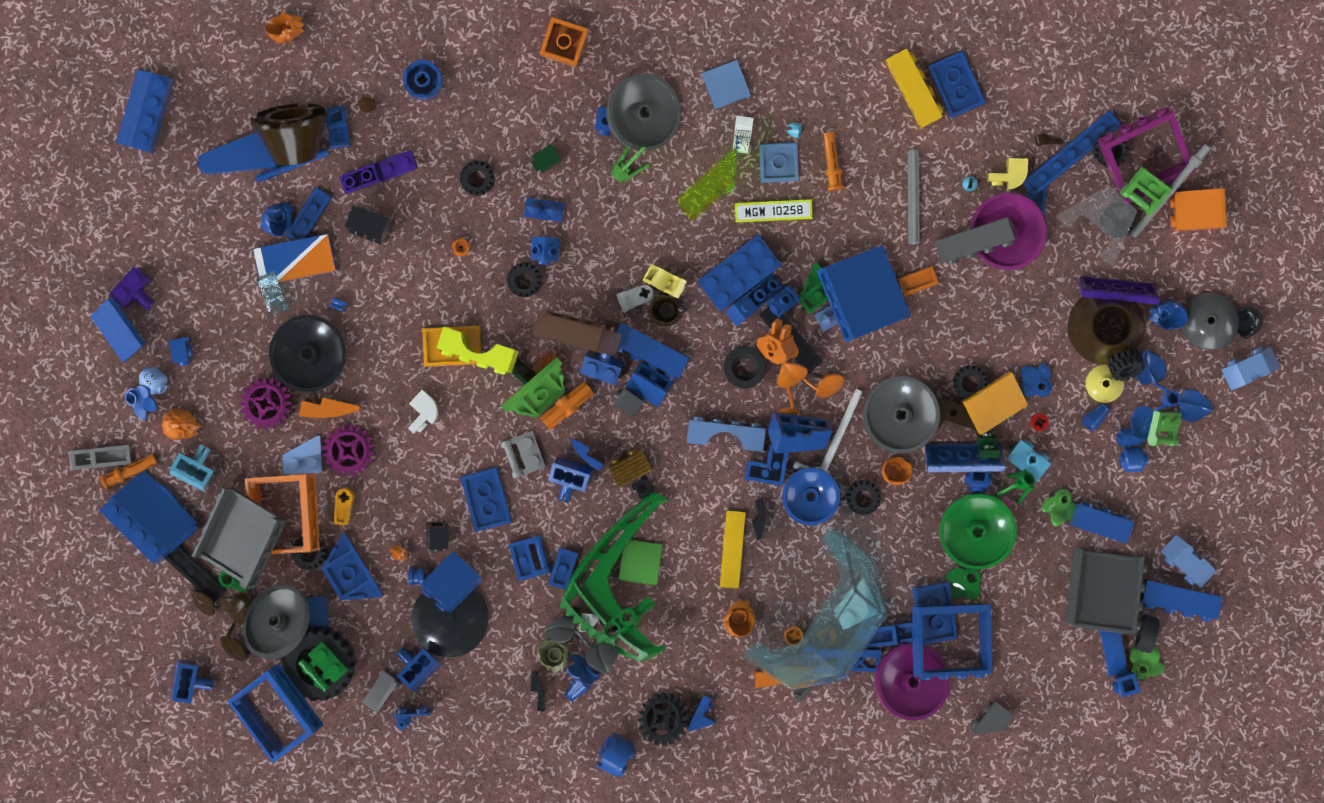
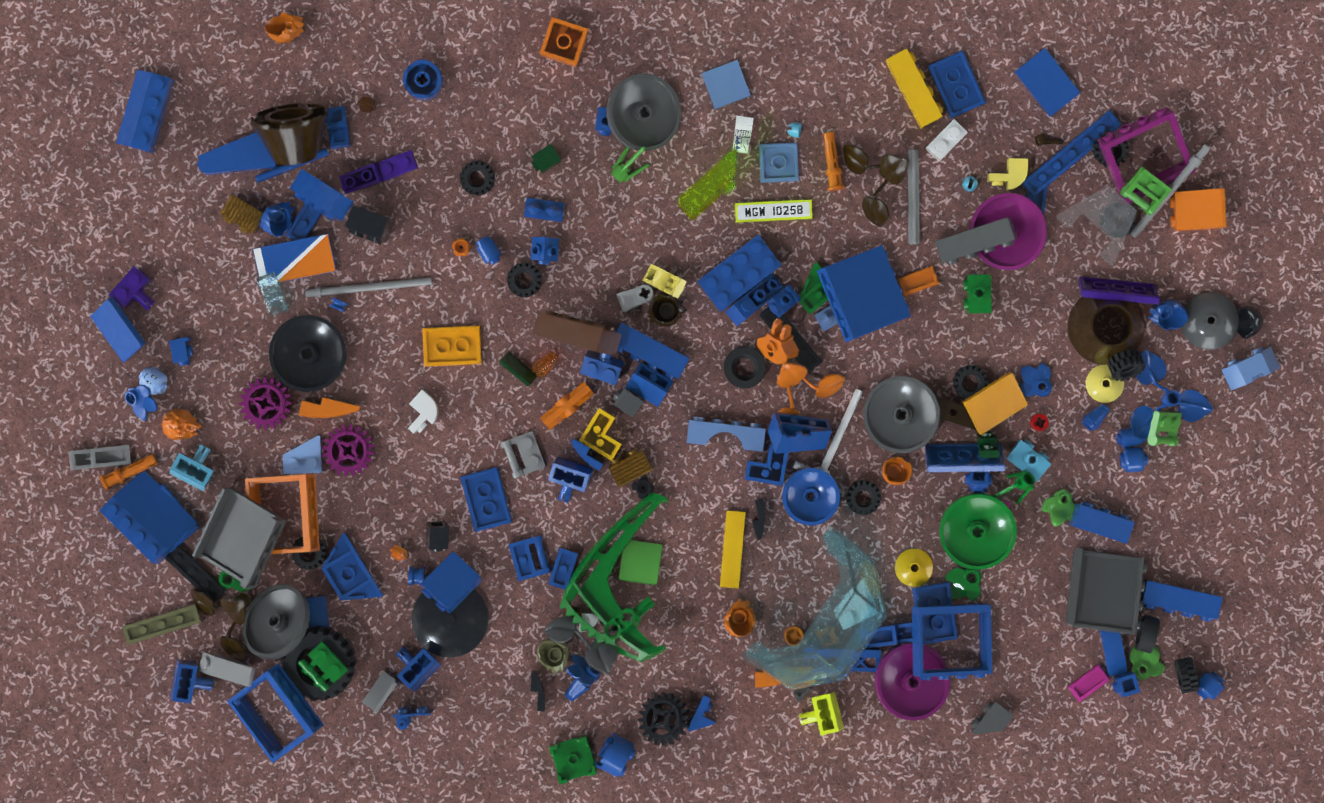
light orange piece [334,488,354,525] -> none
neon yellow arch [436,326,519,375] -> none
bright green wing [502,357,565,418] -> none
medium blue brick [1161,535,1216,588] -> none
none -> olive plate [122,604,202,645]
none -> light grey slope [198,652,255,687]
none -> pearl gold brick [219,194,263,235]
none -> blue brick [290,169,354,222]
none -> light grey bar [305,277,432,298]
none -> blue brick [475,236,502,266]
none -> green panel [549,735,597,785]
none -> yellow brick [579,408,622,461]
none -> neon yellow brick [799,691,844,735]
none -> dark brown plant [843,144,909,227]
none -> yellow dish [895,548,933,587]
none -> white brick [925,120,968,162]
none -> green brick [963,274,992,314]
none -> blue tile [1014,48,1080,117]
none -> dark pink tile [1067,664,1110,703]
none -> black tyre [1174,657,1199,694]
none -> blue head [1197,671,1225,700]

